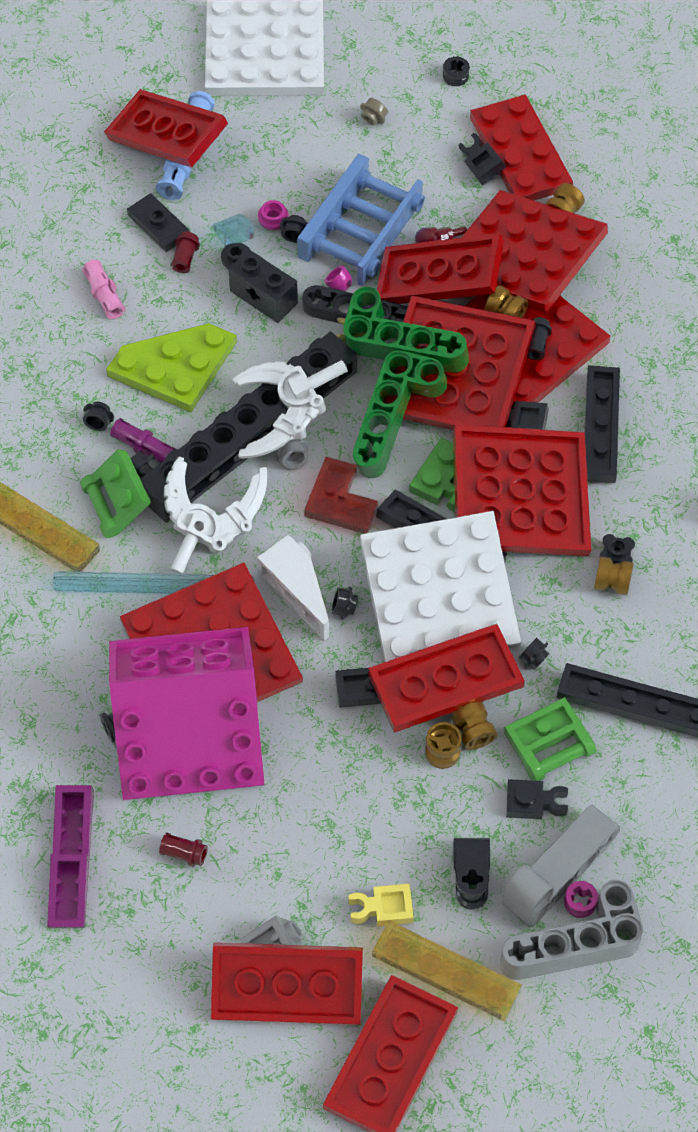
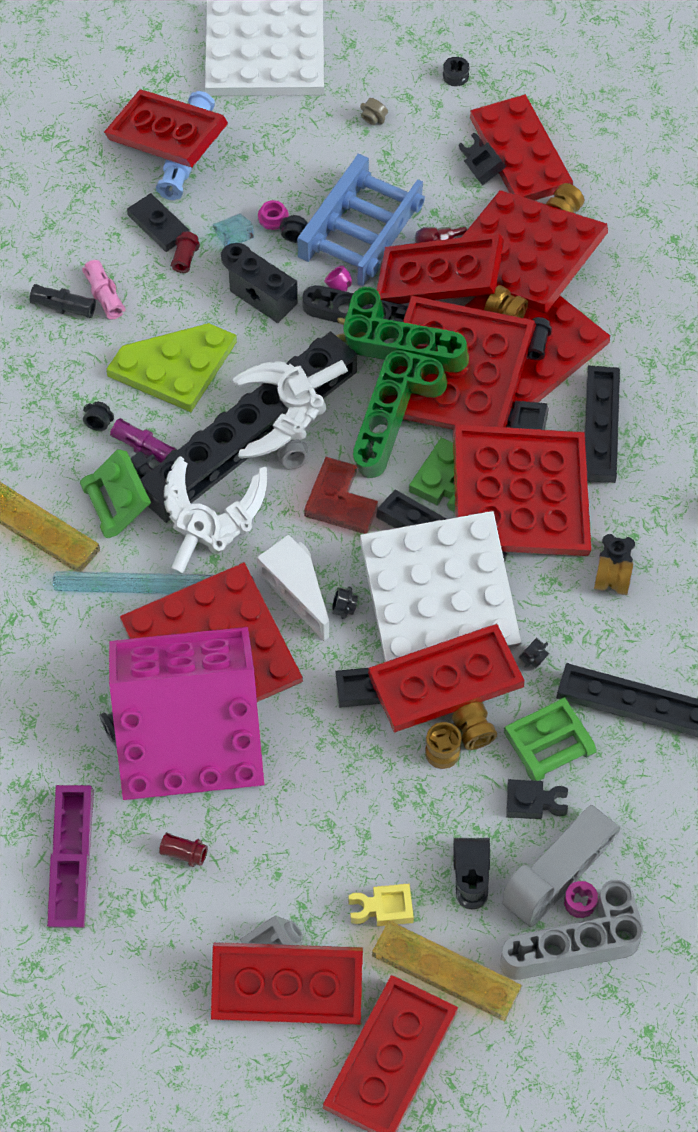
none -> black pin [29,284,96,318]

